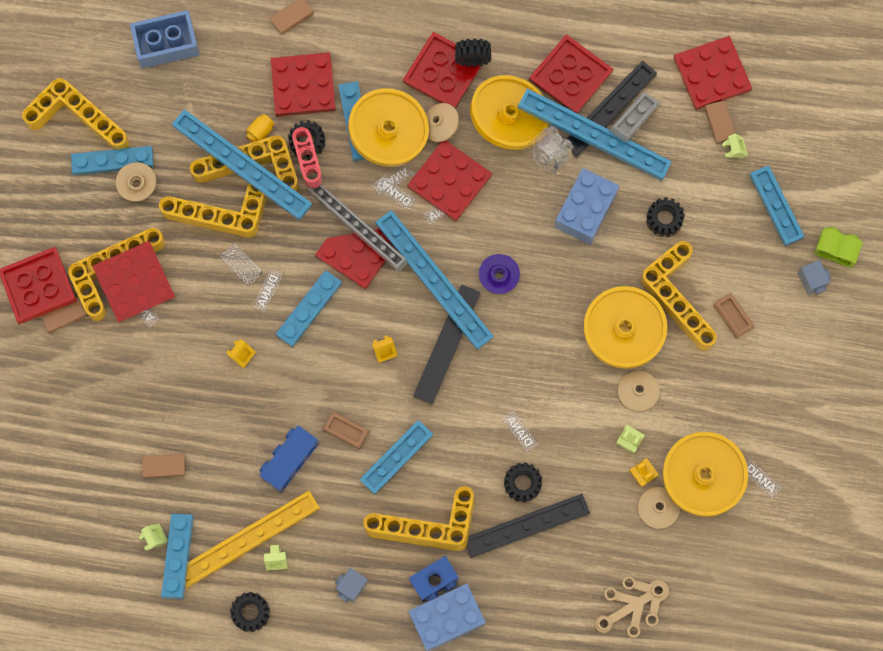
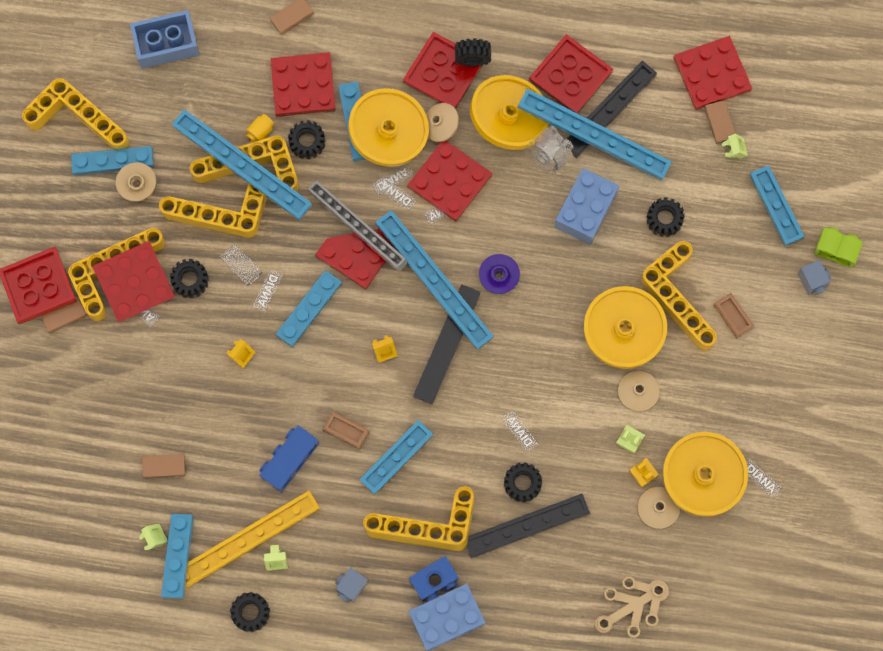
coral beam [292,127,322,188] -> none
light grey tile [610,92,660,143] -> none
none -> black tyre [170,259,209,298]

